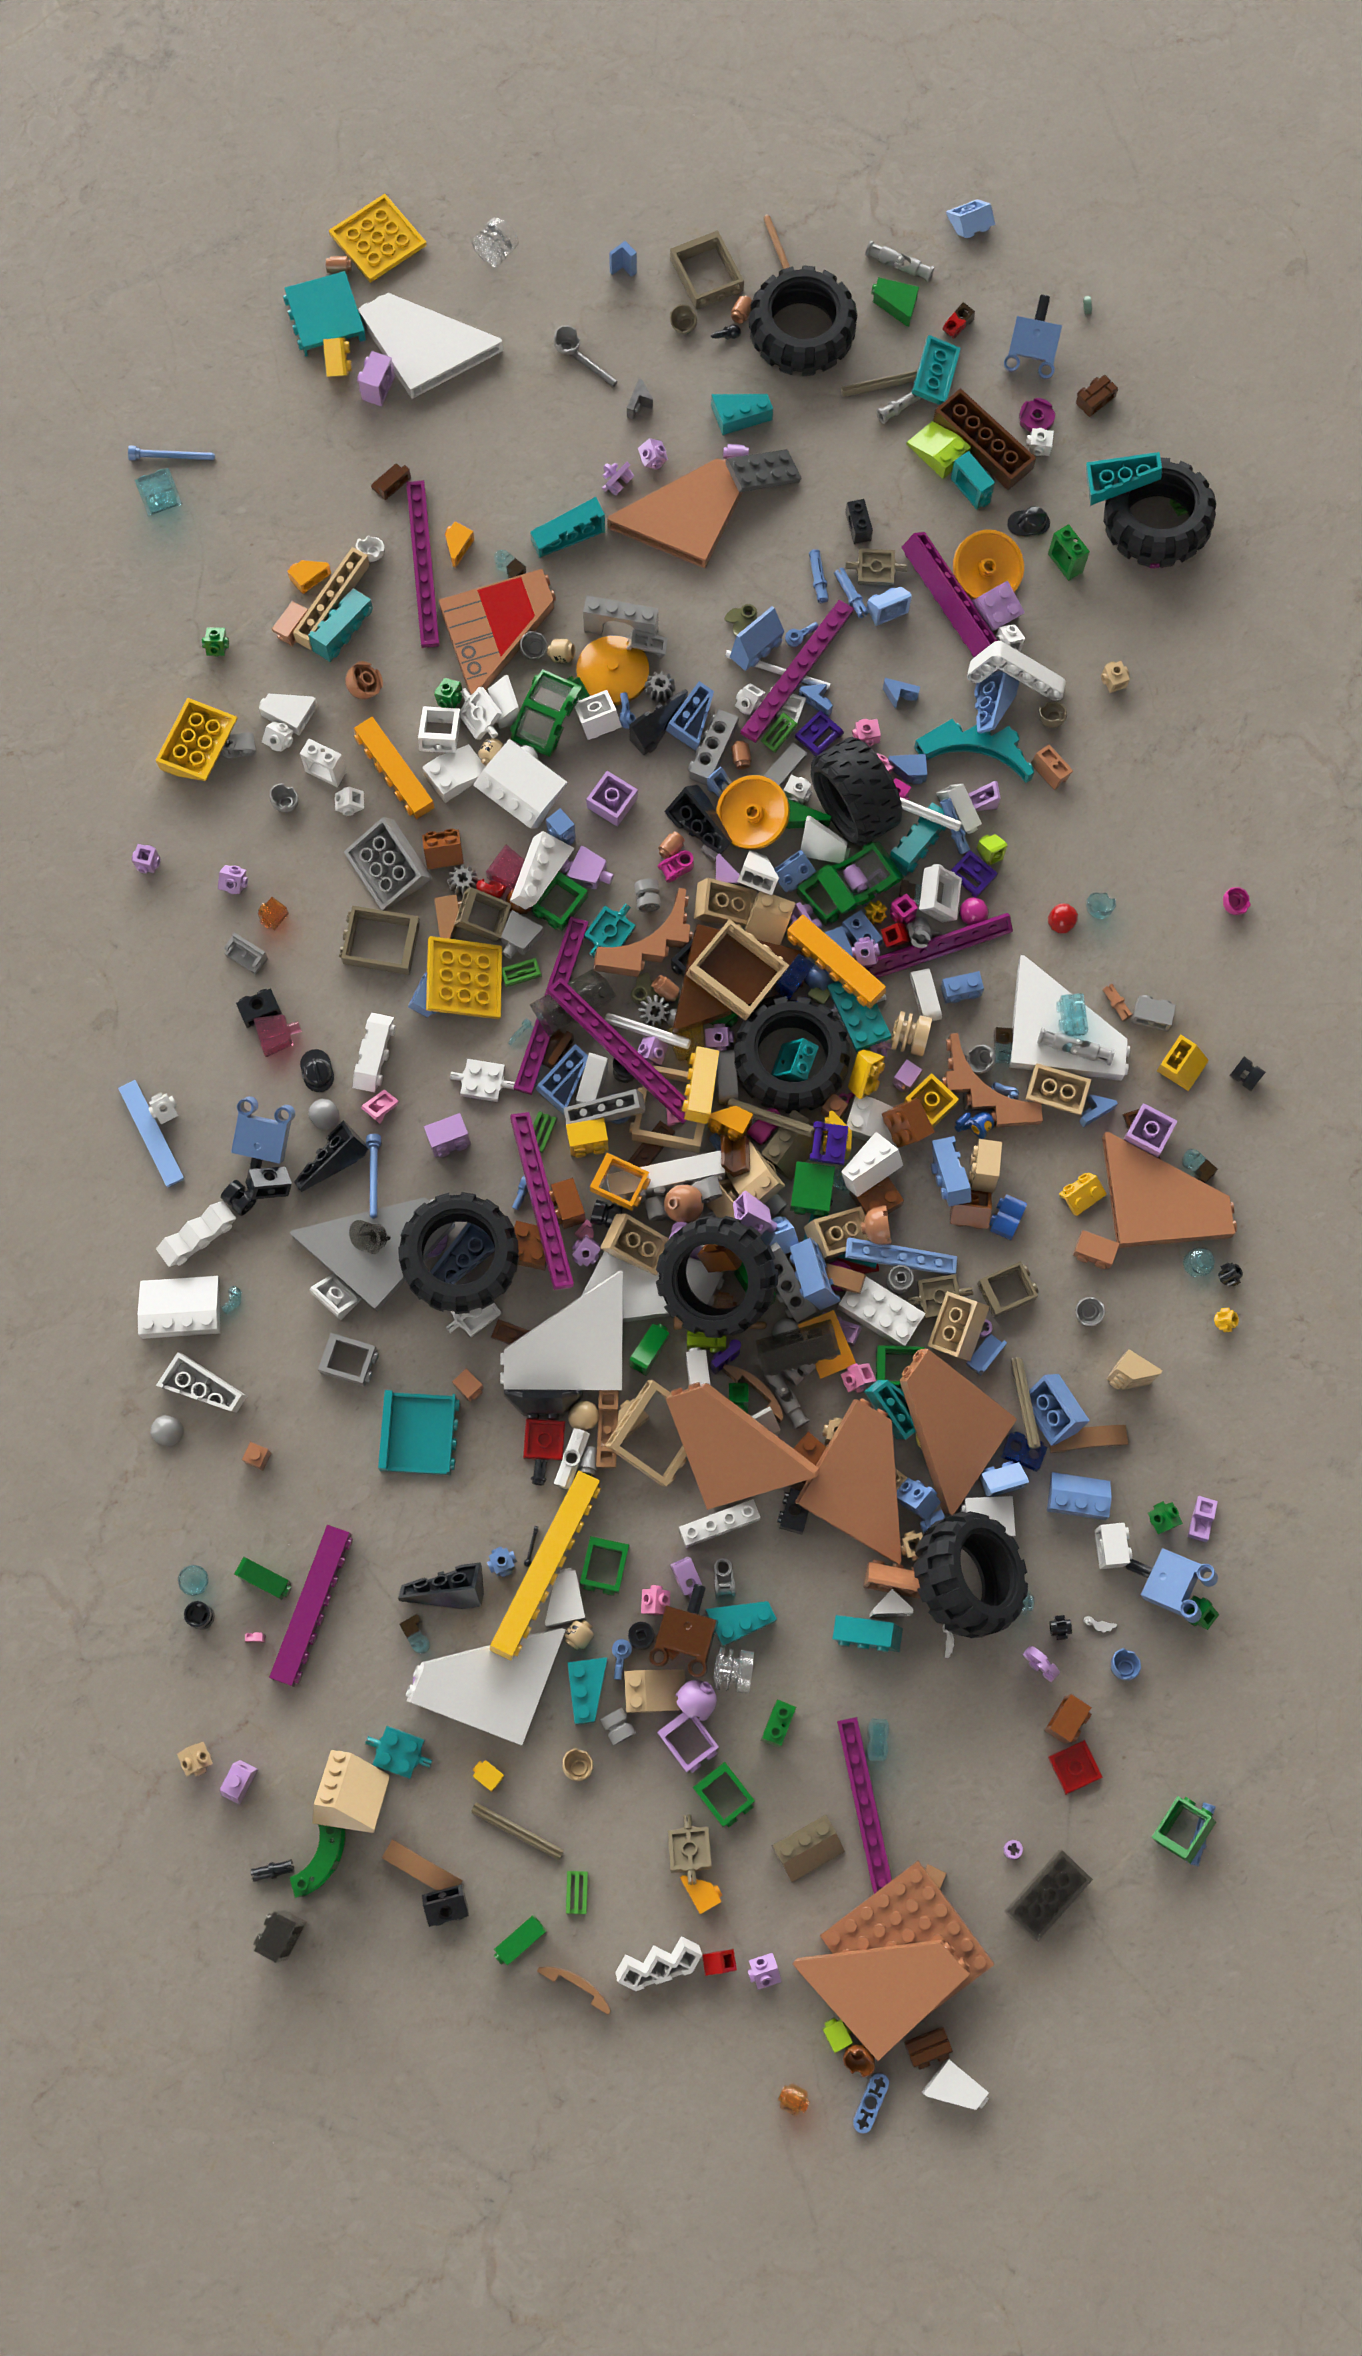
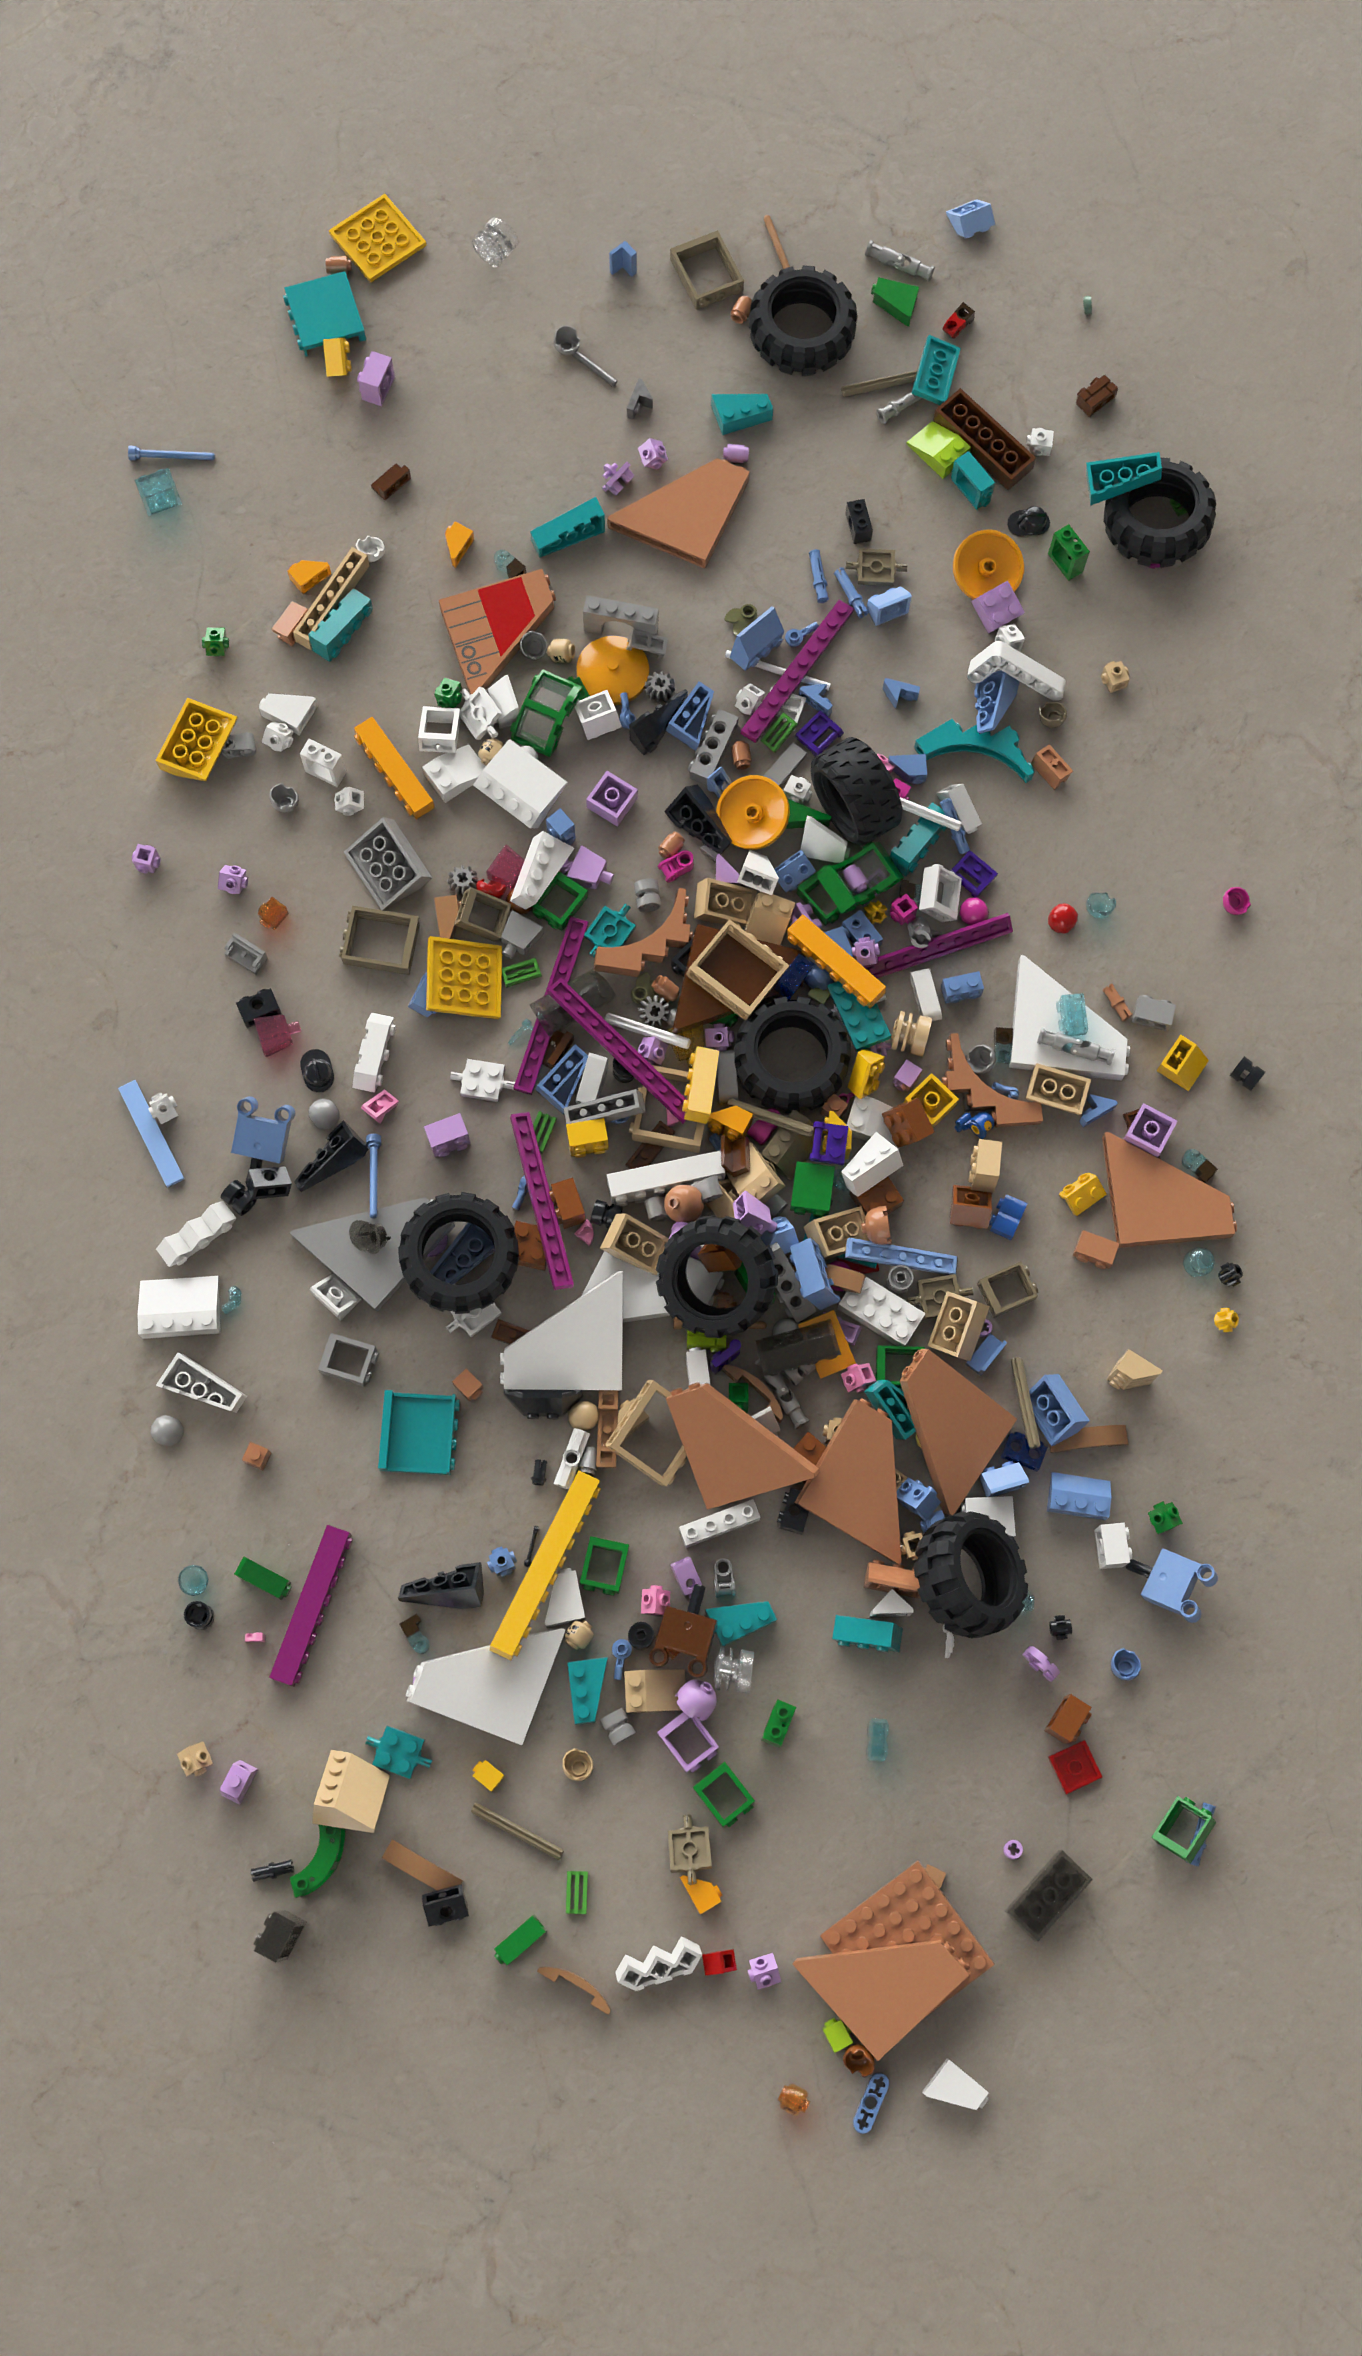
nougat cylinder [345,661,383,700] -> none
white slope [358,293,503,399] -> none
magenta plate [406,480,440,648] -> none
dark orange slope [422,828,464,870] -> none
red tile [523,1419,565,1461] -> none
lavender brick [571,1234,601,1266] -> none
light orange window [590,1153,651,1211] -> none
green slope [629,1323,670,1376] -> none
dark tan hair [670,304,697,334] -> none
black bar [710,324,741,339] -> none
dark grey plate [725,449,802,493] -> none
teal window [771,1038,819,1082] -> none
dark tan slope [772,1815,845,1882] -> none
magenta plate [837,1717,892,1893] -> none
bright pink brick [852,719,881,747] -> none
red brick [881,923,911,948] -> none
magenta brick [901,532,998,657] -> none
reddish brown brick [904,2027,953,2070] -> none
medium blue wedge [931,1136,971,1207] -> none
lavender slope [968,781,1001,812] -> none
lime slope [976,834,1008,866] -> none
medium blue piece [1004,295,1062,379] -> none
magenta plate [1019,398,1055,432] -> none
light grey hair [1075,1297,1105,1326] -> none
white piece [1083,1616,1117,1633] -> none
green brick [1186,1595,1219,1630] -> none
lavender slope [1187,1496,1218,1543] -> none

